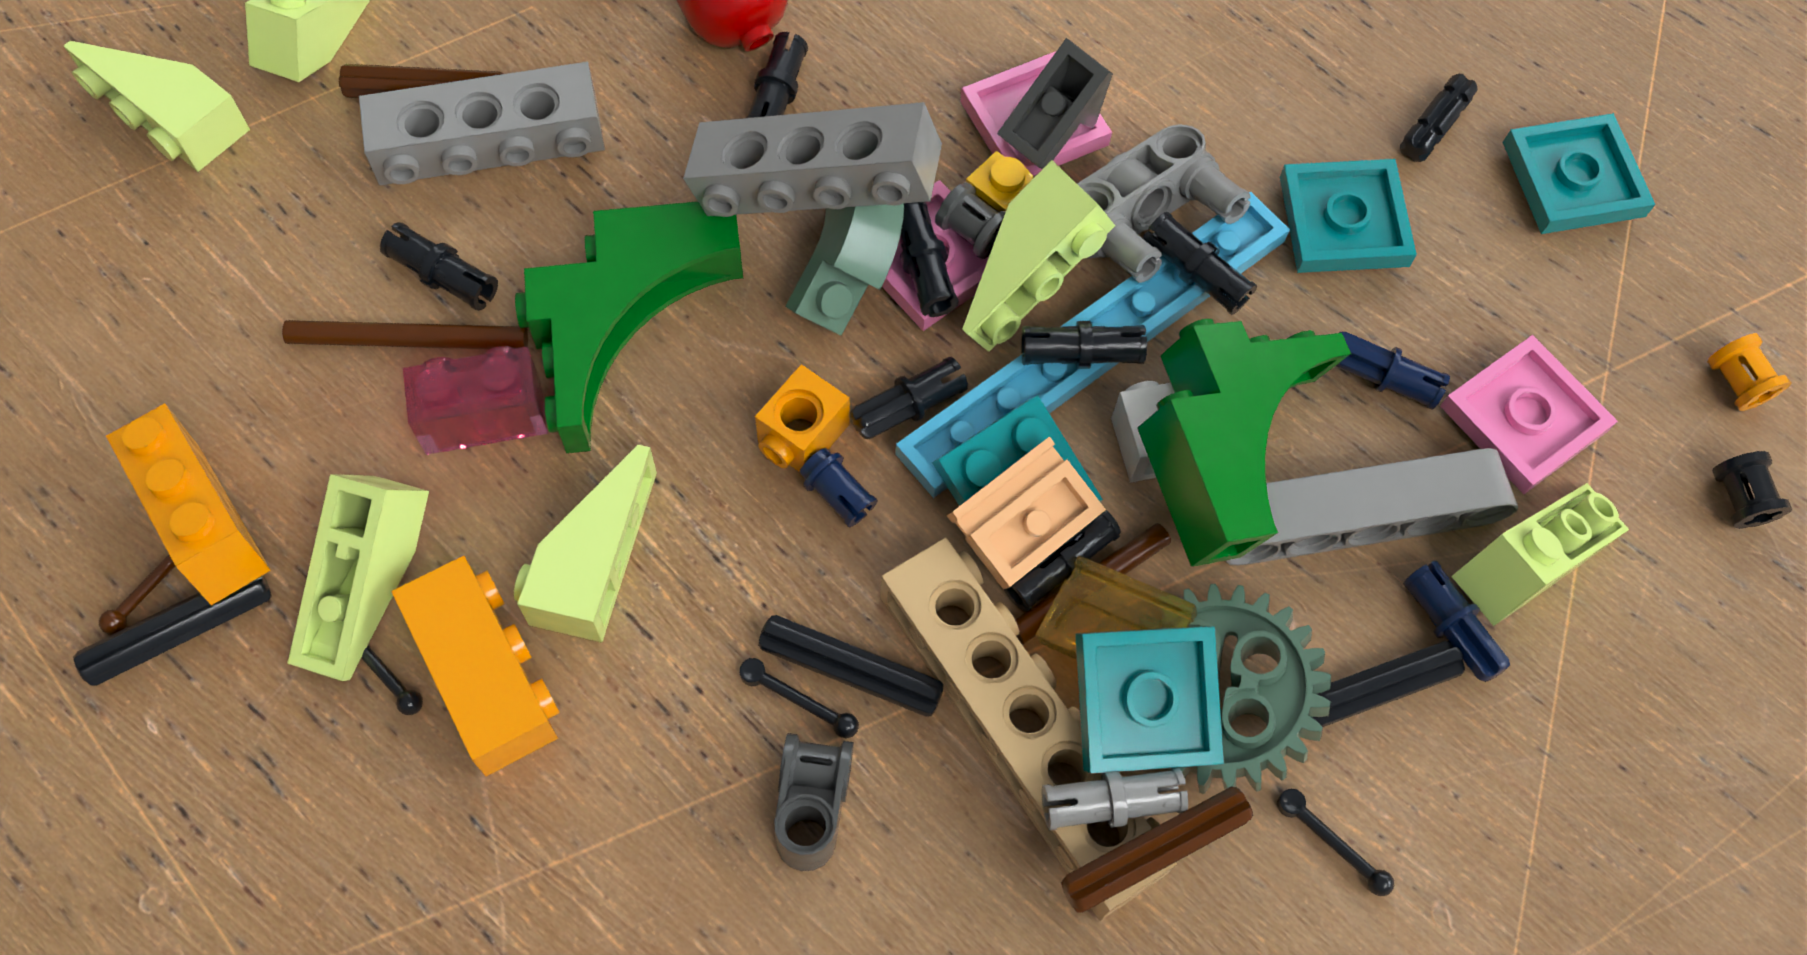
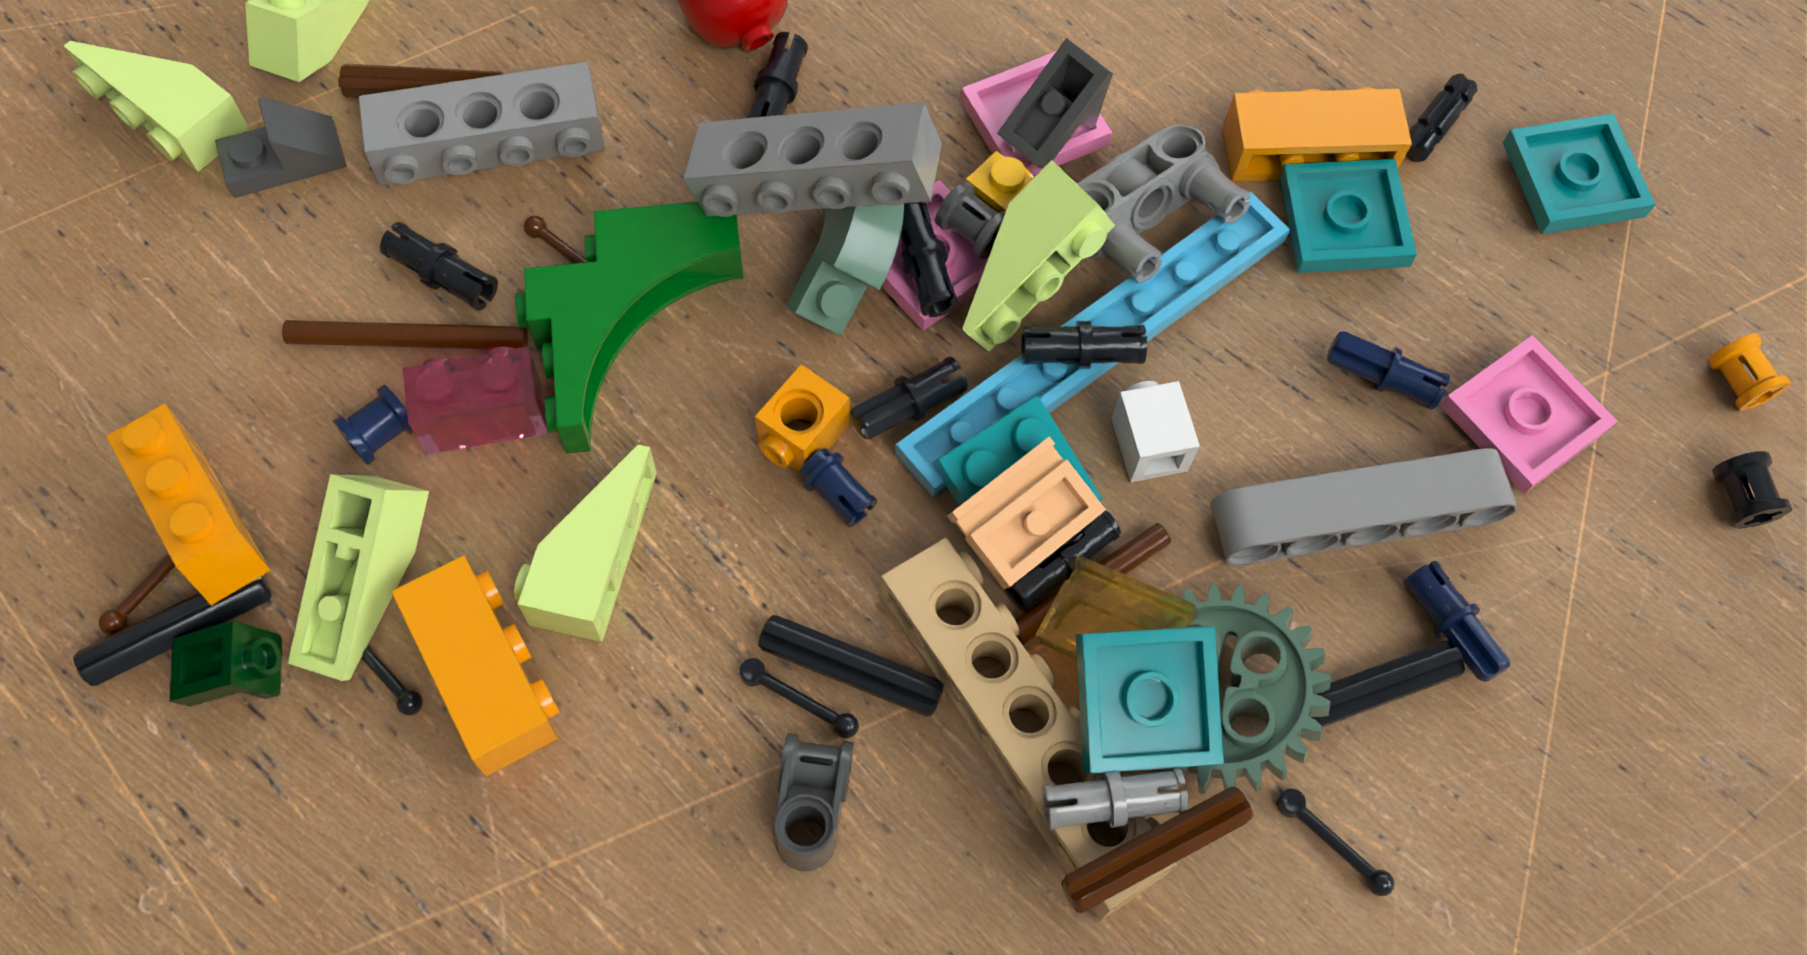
green arch [1137,319,1351,567] -> none
black pin [1143,212,1257,315] -> none
yellowish green slope [1451,483,1629,626] -> none
none -> dark green bracket [169,620,282,707]
none -> dark grey slope [215,98,347,198]
none -> dark blue bush [332,384,418,465]
none -> reddish brown hinge [524,216,587,264]
none -> light orange brick [1222,87,1412,182]

